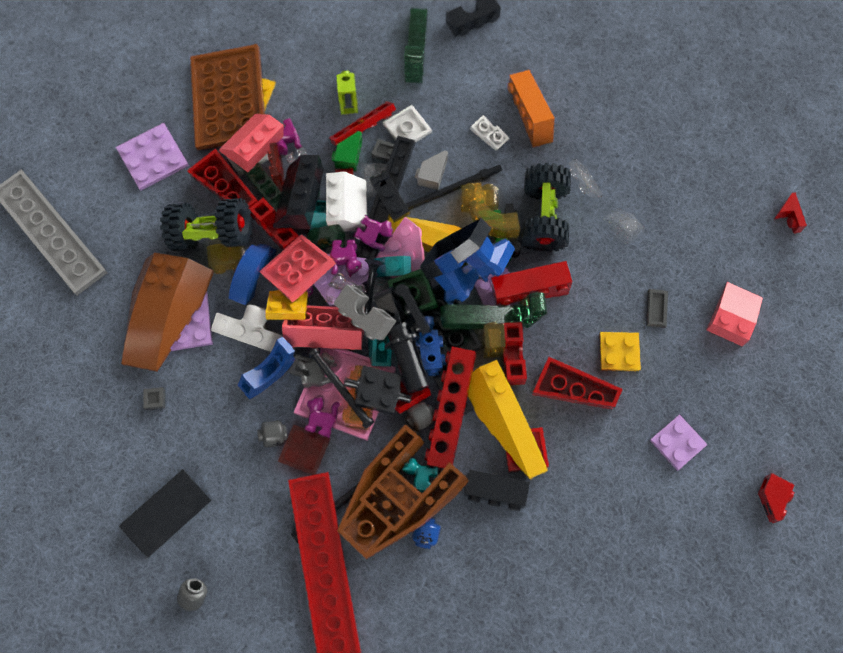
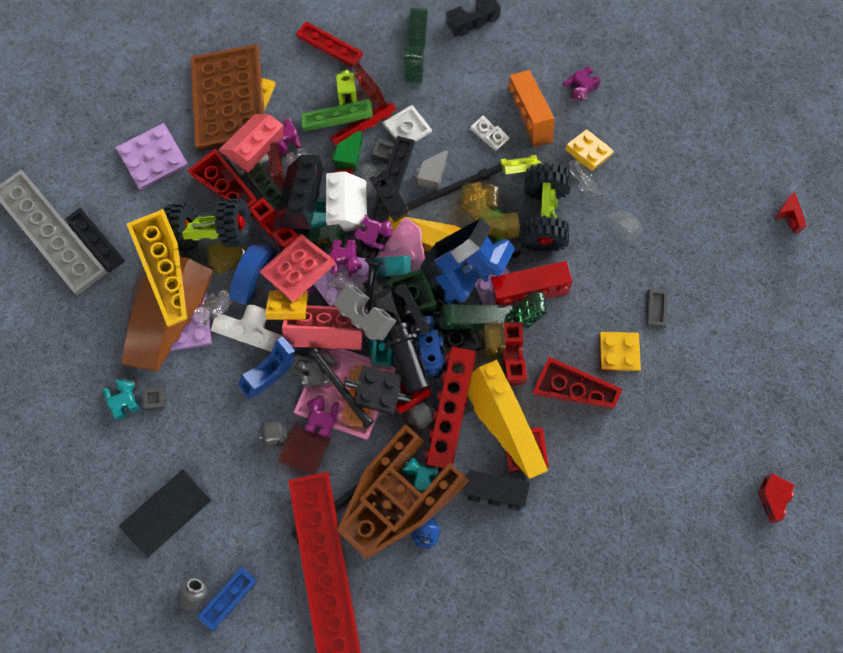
lavender plate [650,414,707,471] -> none
coral slope [707,282,763,346] -> none
none -> black plate [65,207,125,272]
none -> teal animal [102,379,140,420]
none -> yellow wedge [126,209,187,327]
none -> clear animal [194,290,232,325]
none -> blue plate [197,567,258,631]
none -> red plate [296,21,363,68]
none -> bright green plate [301,99,373,132]
none -> clear red plate [353,63,386,105]
none -> neon yellow plate [500,155,542,174]
none -> magenta animal [562,66,601,101]
none -> yellow plate [565,130,614,171]

